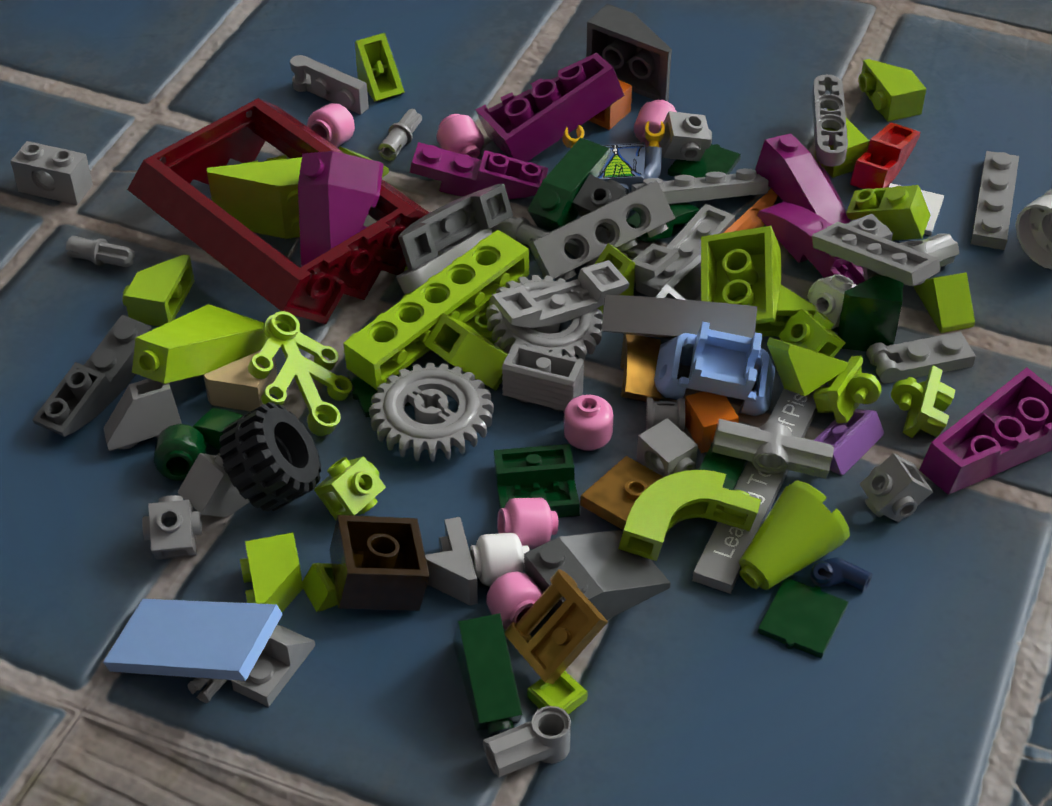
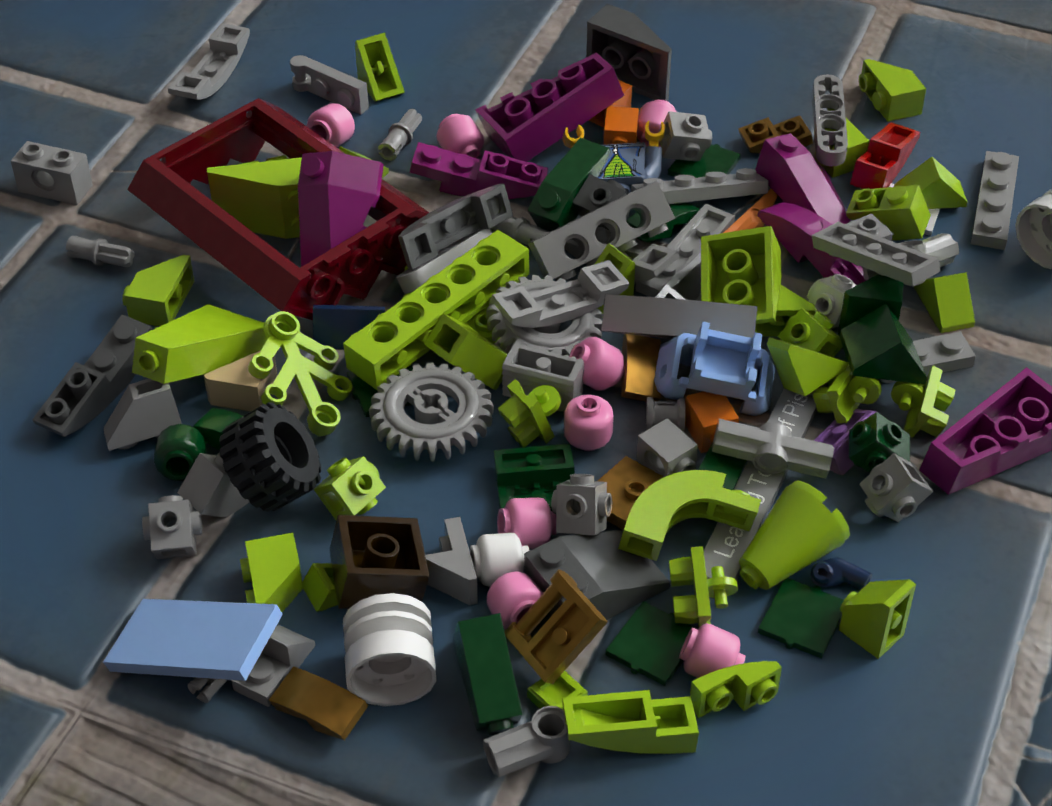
none -> light grey slope [168,23,250,100]
none -> pearl gold slope [269,666,369,741]
none -> dark blue slope [313,305,386,350]
none -> white wheel [343,593,436,706]
none -> lime hips [497,379,561,448]
none -> light grey brick [551,474,612,535]
none -> lime slope [562,690,699,754]
none -> bright pink head [570,337,624,391]
none -> orange brick [603,106,639,145]
none -> dark green piece [605,601,698,686]
none -> lime hips [669,546,738,629]
none -> bright pink head [679,623,746,678]
none -> lime slope [690,661,782,718]
none -> pearl gold slope [738,115,813,153]
none -> dark green slope [839,303,927,385]
none -> lime slope [839,579,916,659]
none -> dark green brick [849,412,910,473]
none -> lime slope [894,157,968,209]

